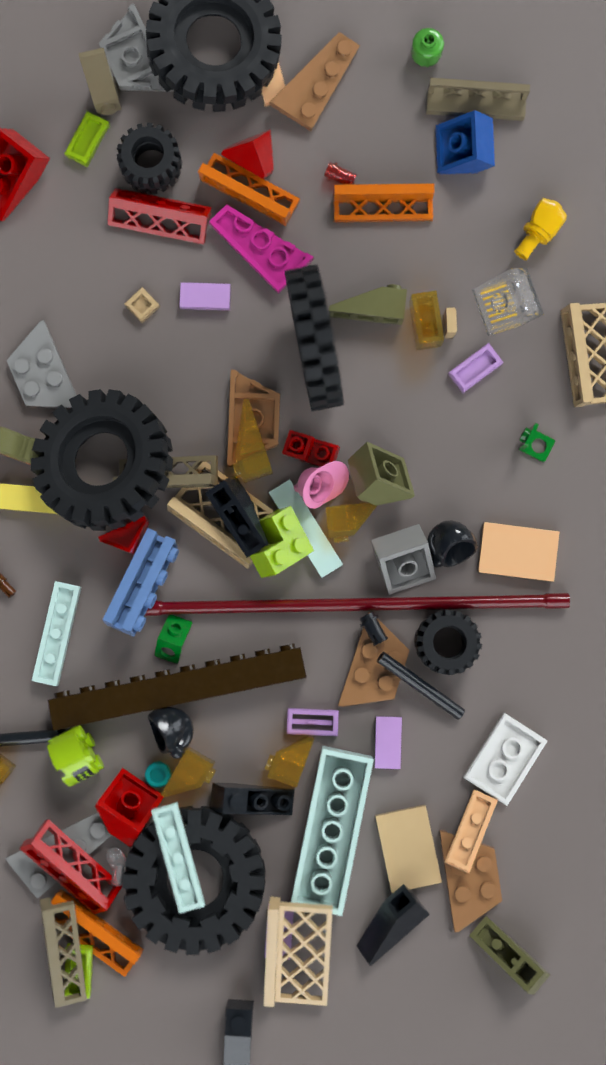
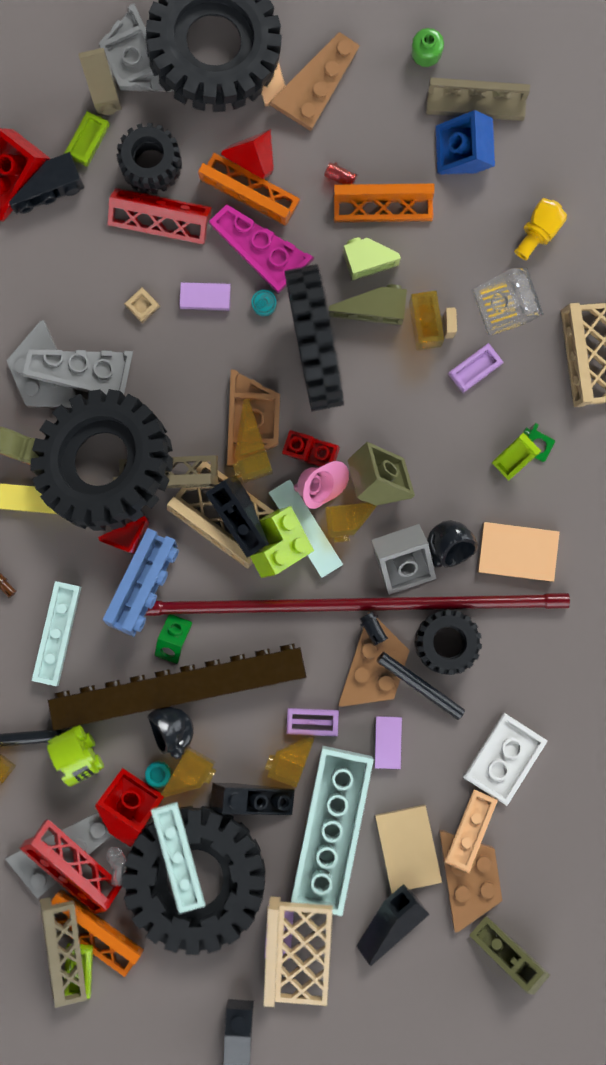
none -> black slope [9,152,85,214]
none -> light grey wing [22,349,133,395]
none -> teal tile [252,290,277,316]
none -> yellowish green slope [343,237,401,280]
none -> lime tile [491,433,541,481]

